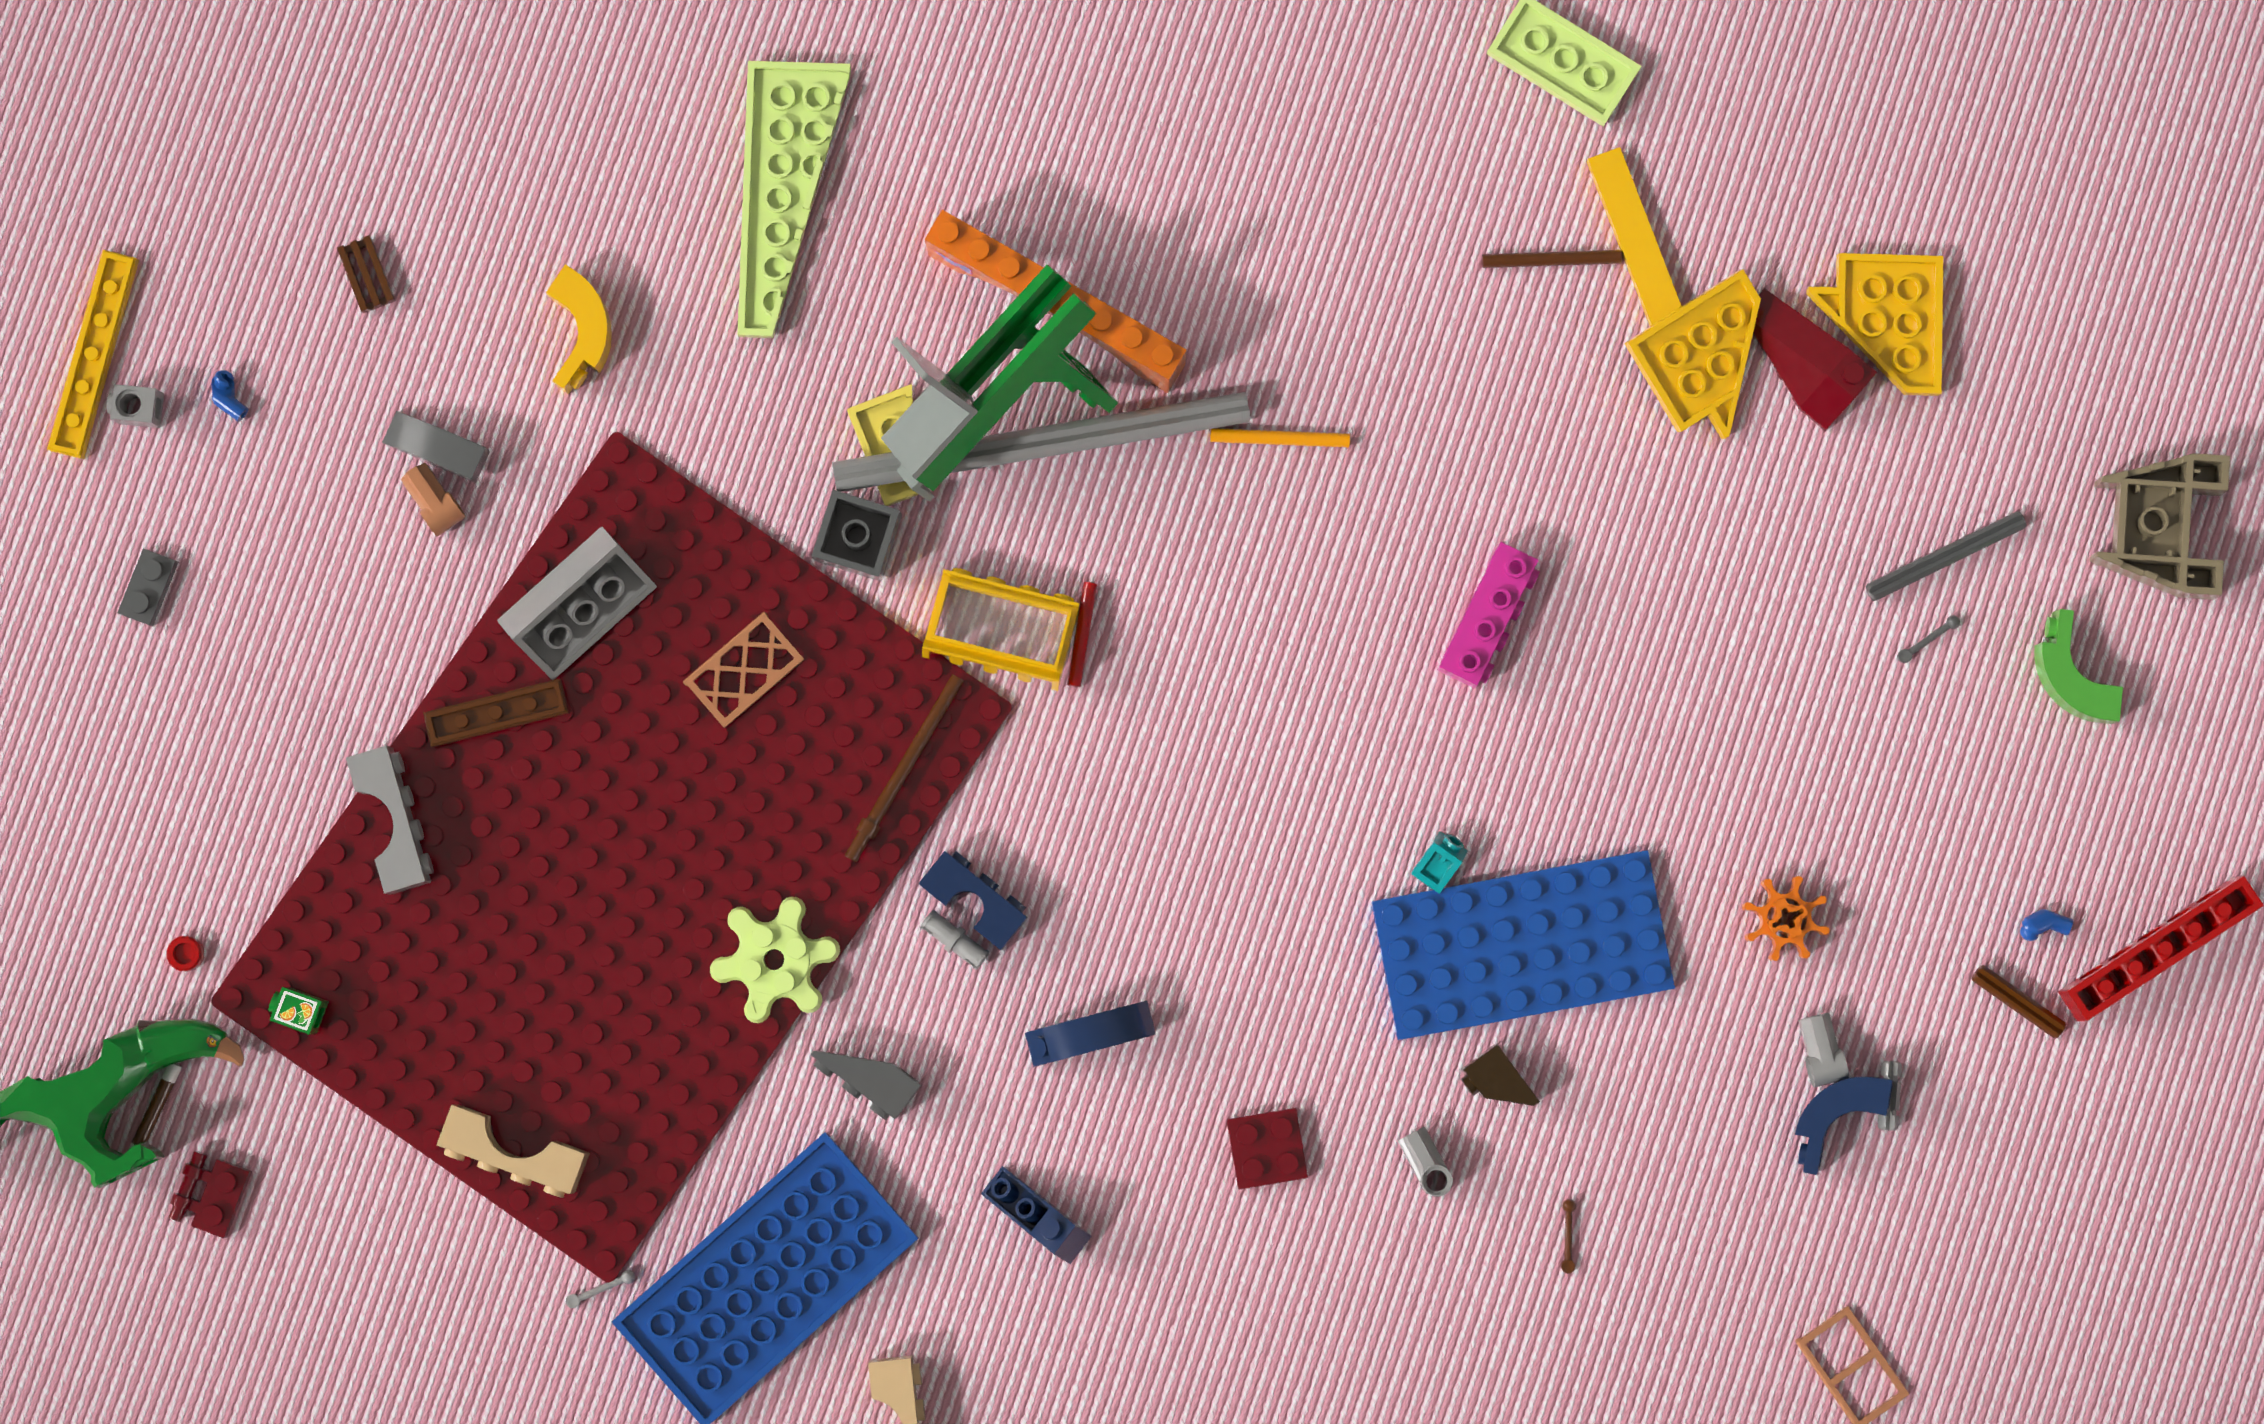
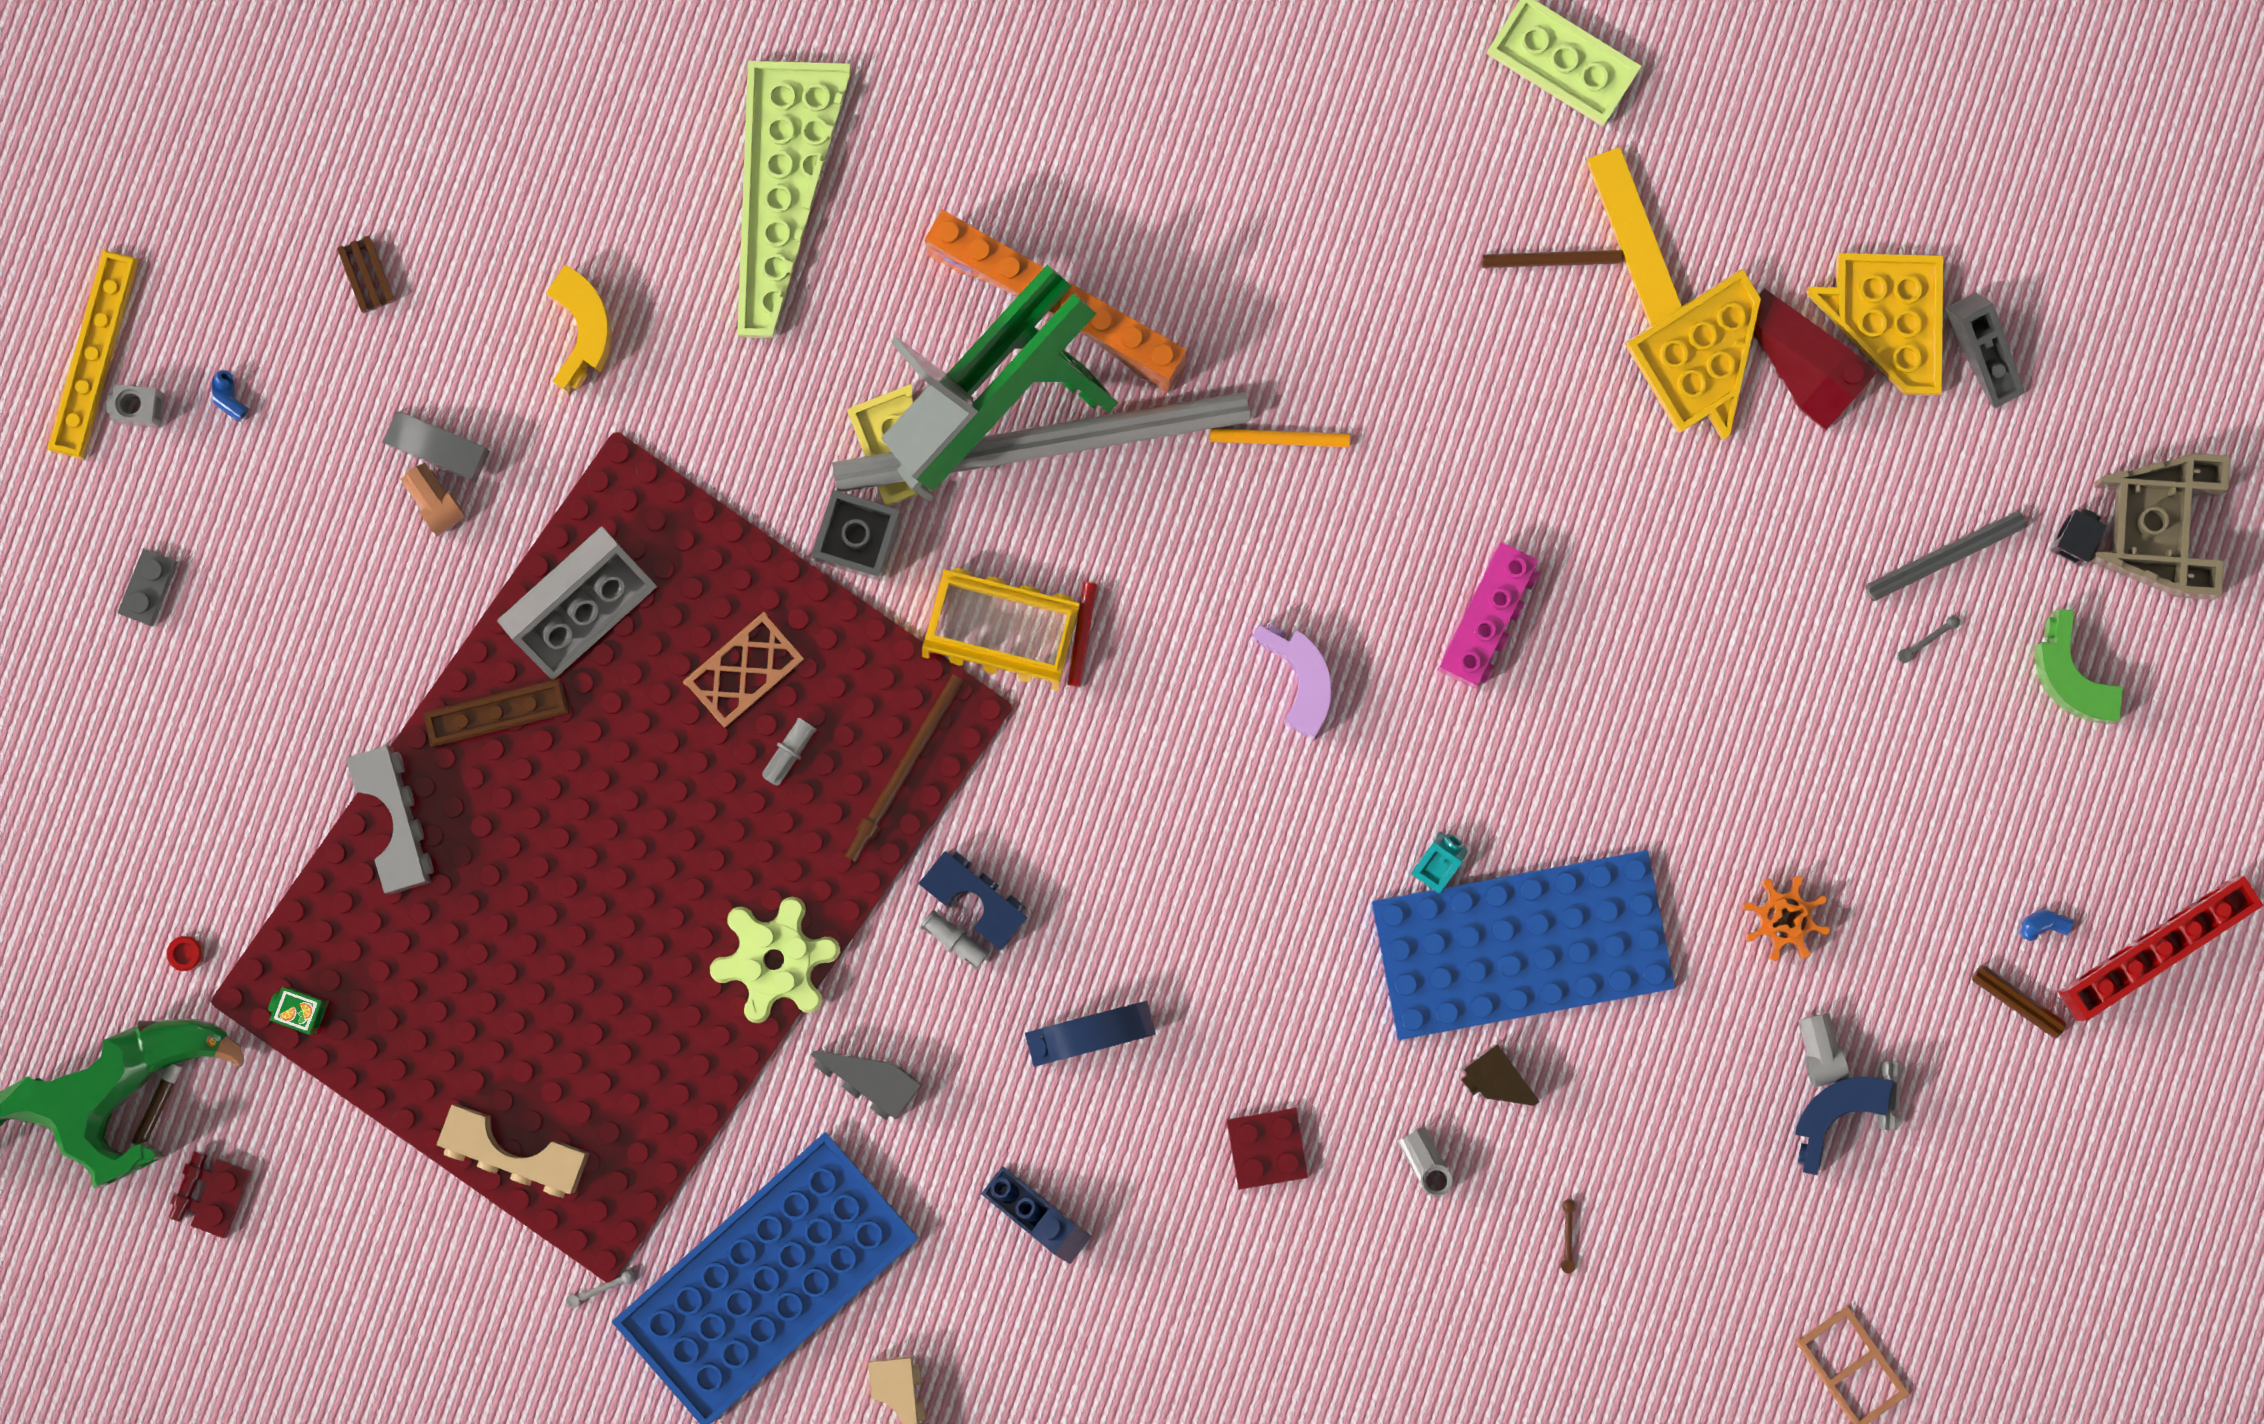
none -> light grey axle [762,718,817,786]
none -> lavender arch [1251,623,1331,740]
none -> dark grey slope [1945,292,2025,409]
none -> black brick [2049,509,2107,567]

